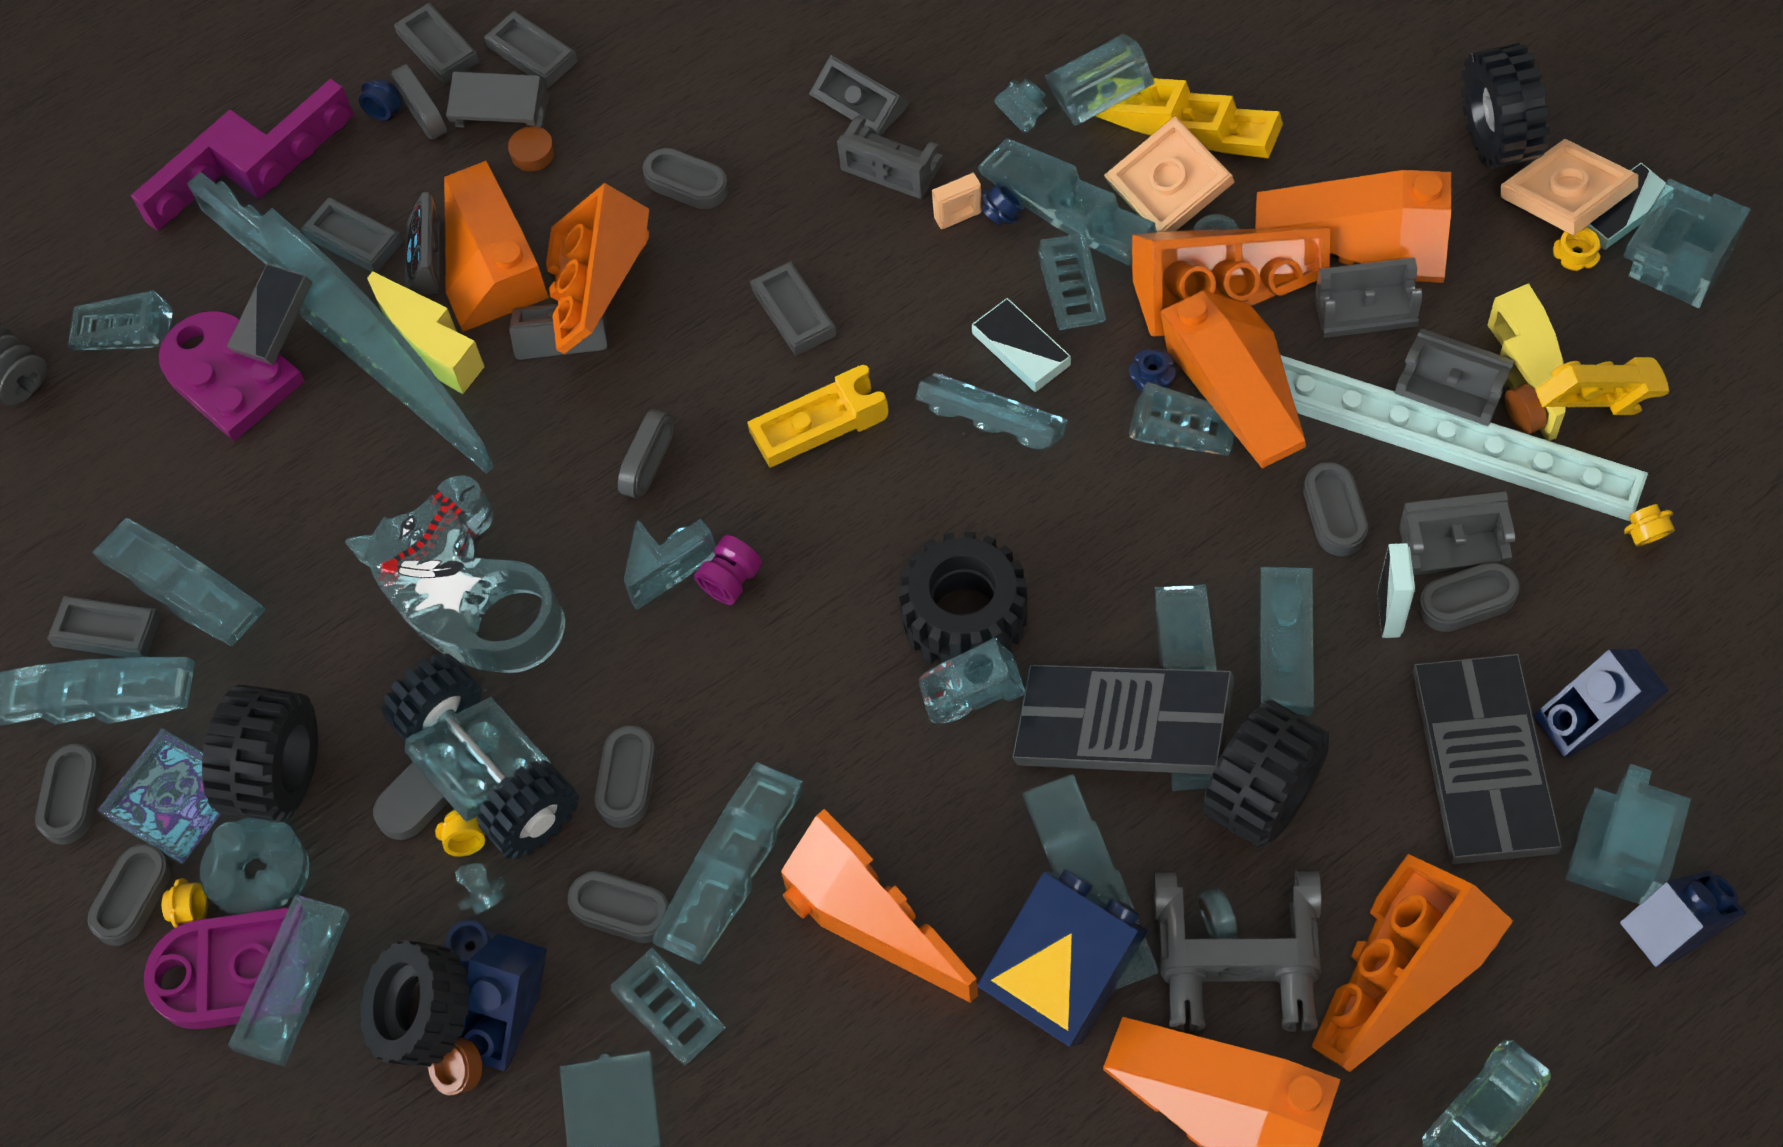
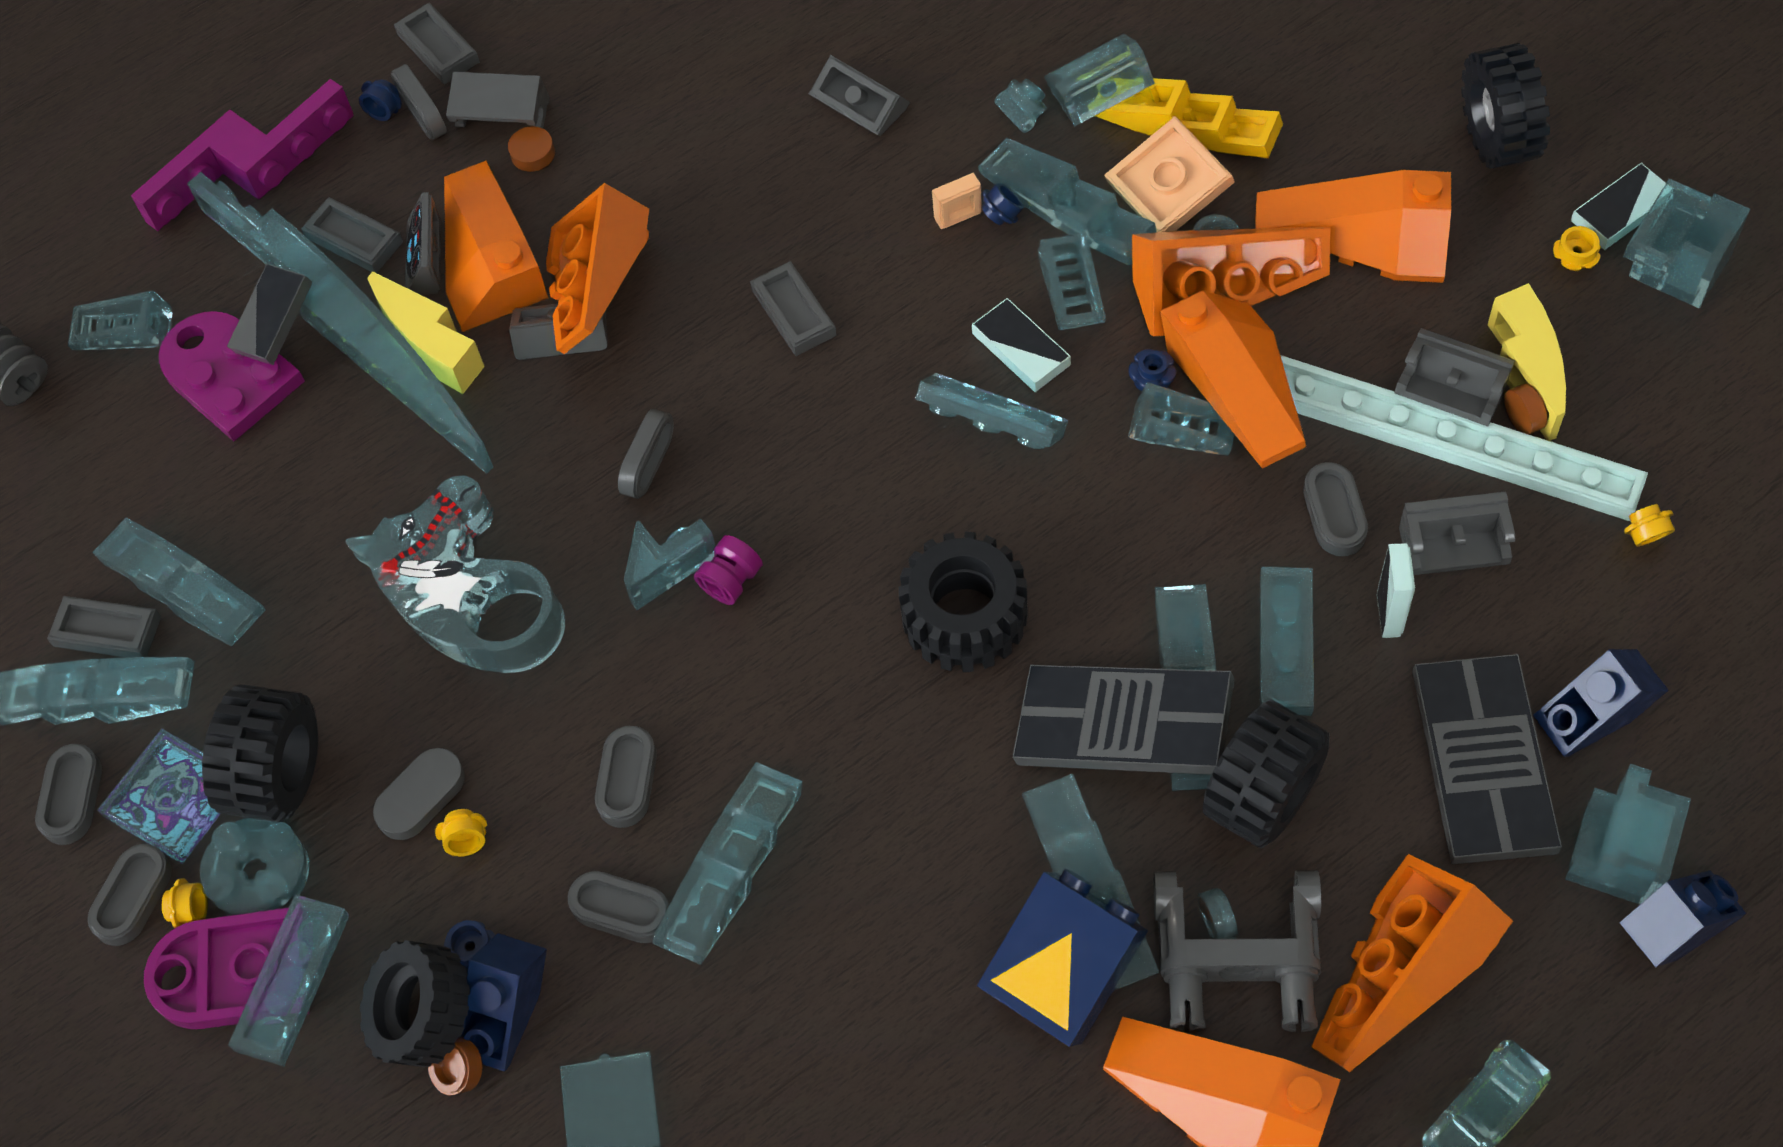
plate [381,653,579,859] -> none
clear light blue plate [456,863,508,915] -> none
dark grey tile [484,11,578,88] -> none
clear light blue slope [610,948,726,1066] -> none
dark grey tile [643,148,729,209] -> none
yellow plate [747,365,888,468] -> none
orange wedge [781,809,978,1003] -> none
dark grey hinge [837,116,943,200] -> none
clear light blue leg [918,638,1026,723] -> none
dark grey hinge [1314,257,1422,338] -> none
dark grey tile [1418,563,1519,632] -> none
light nougat tile [1501,139,1638,236] -> none
yellow plate [1535,357,1669,415] -> none

